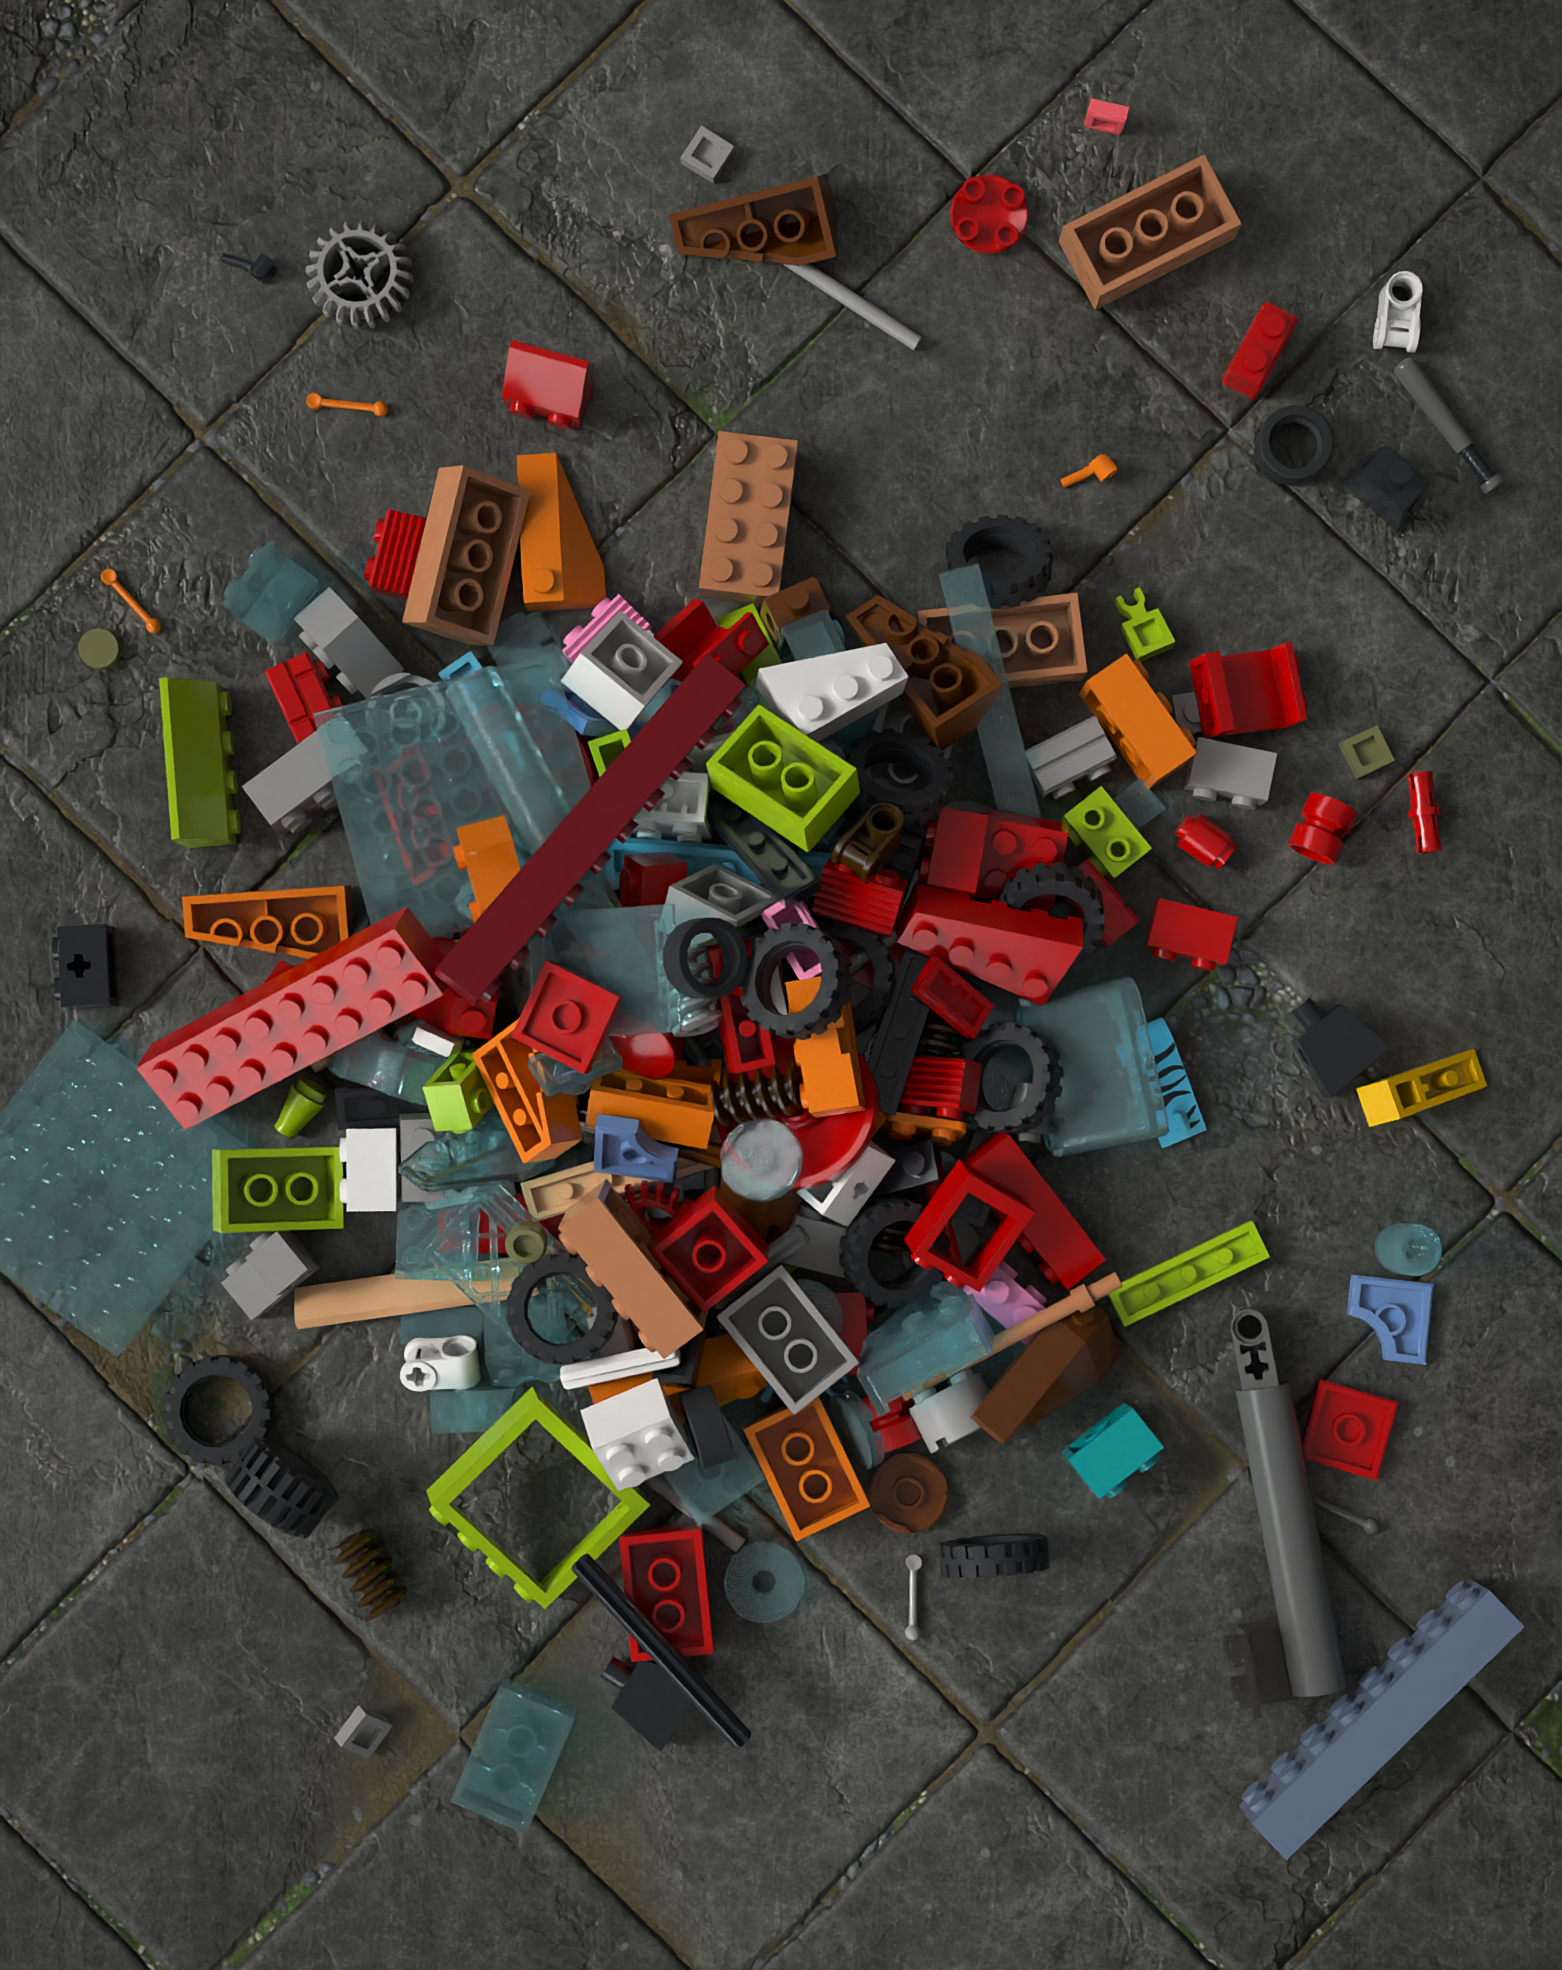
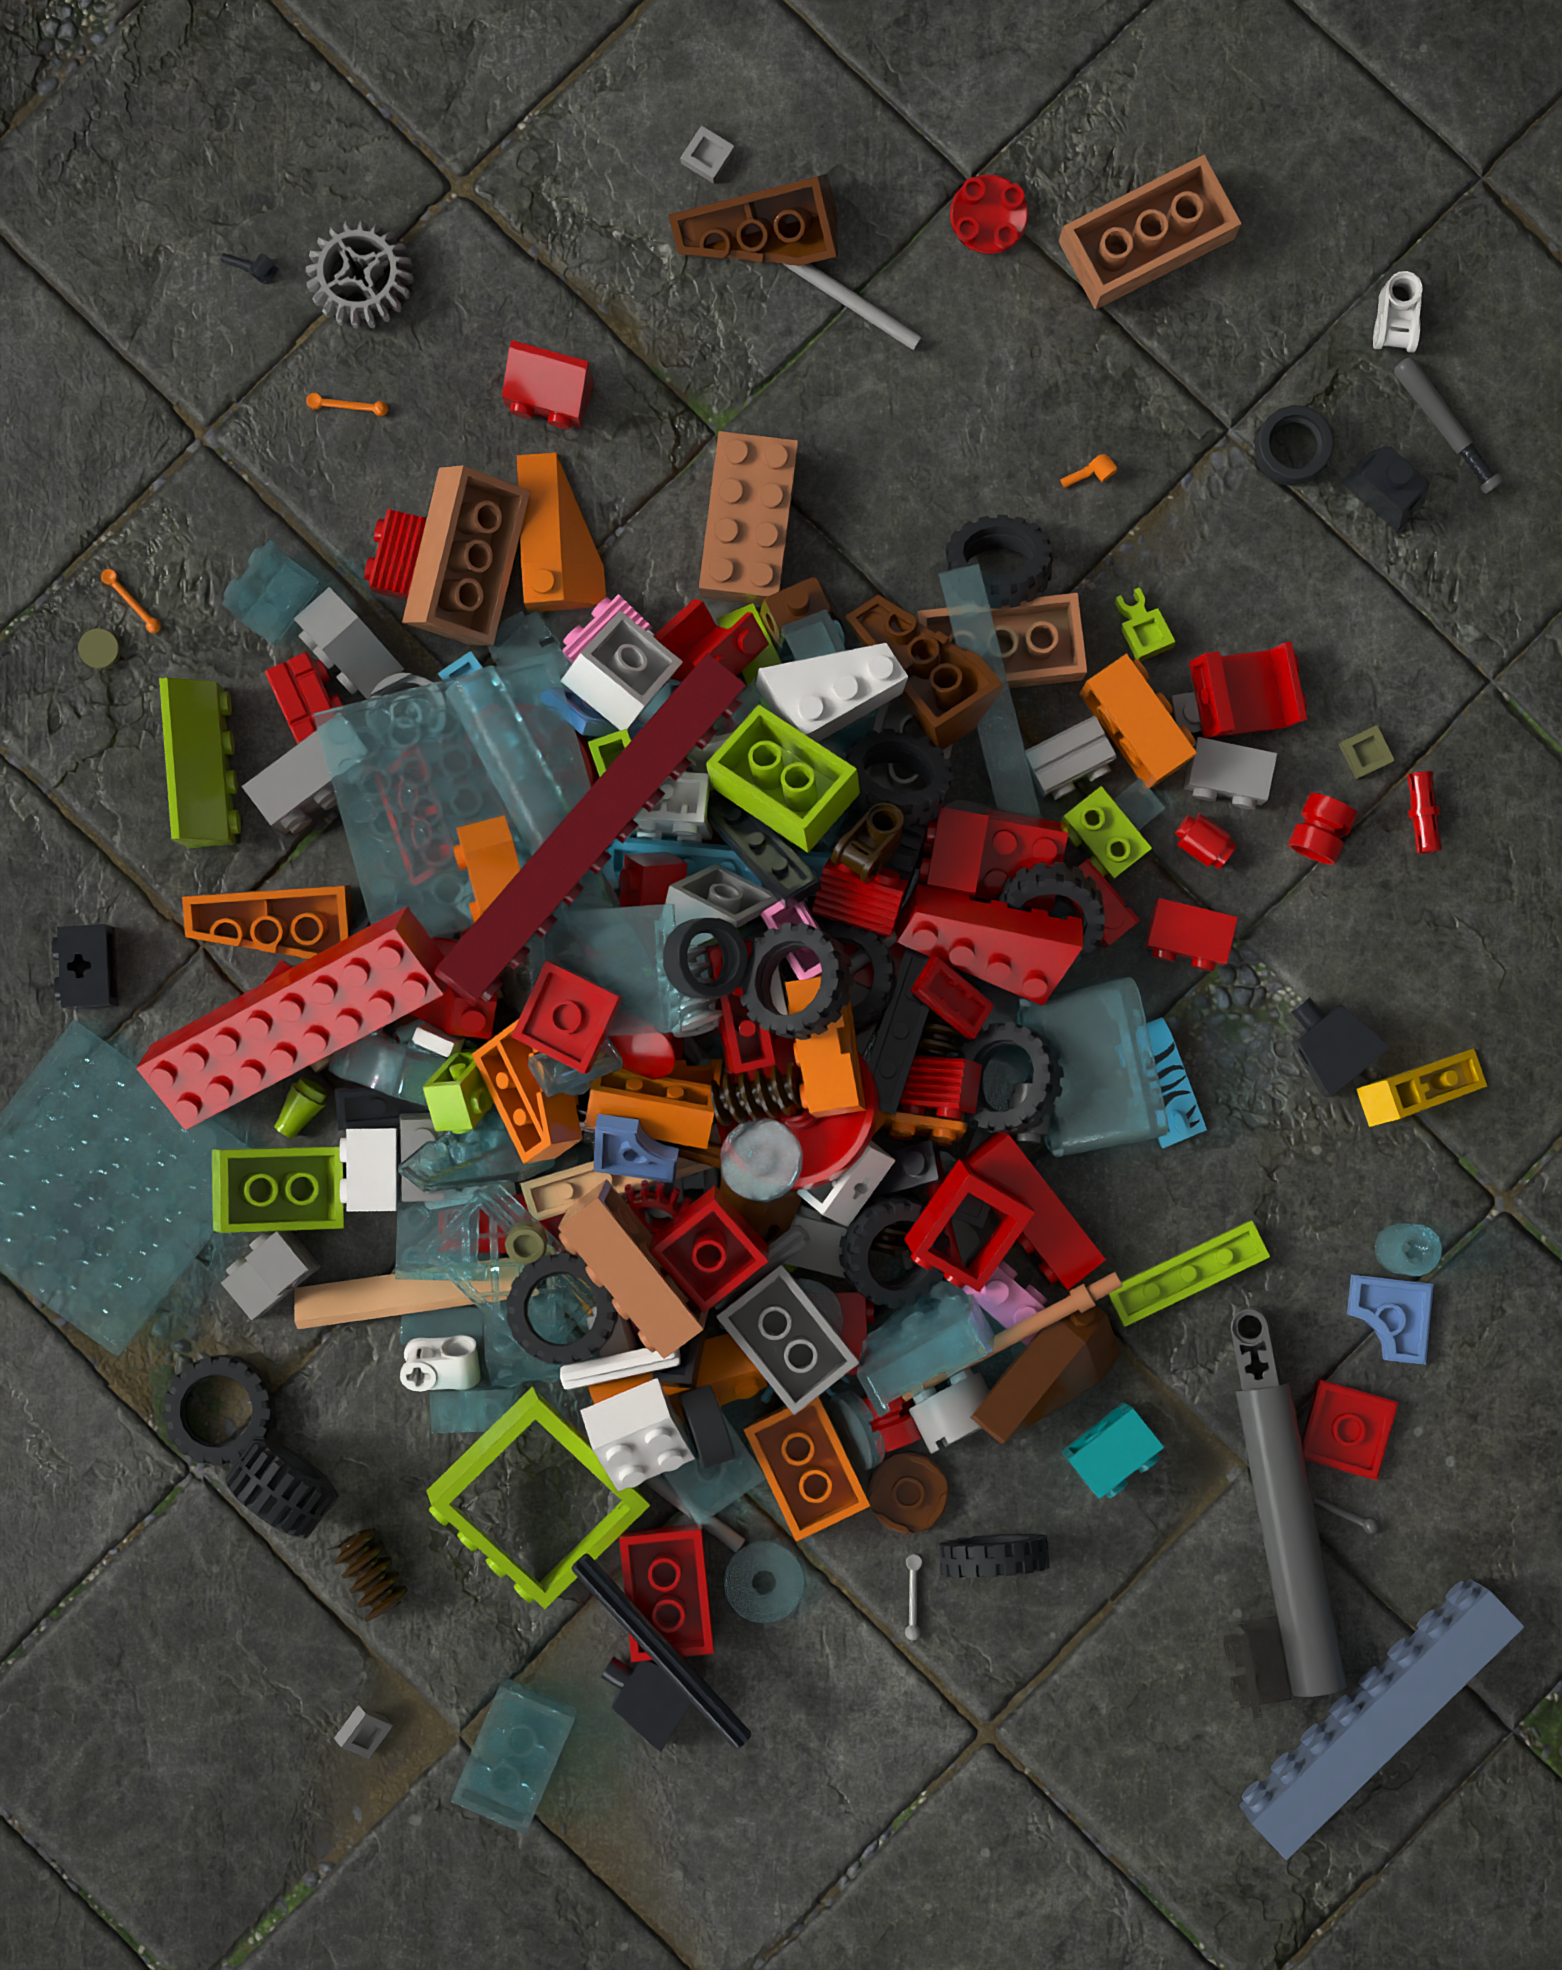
coral tile [1084,98,1129,135] -> none
red brick [1222,302,1299,400] -> none

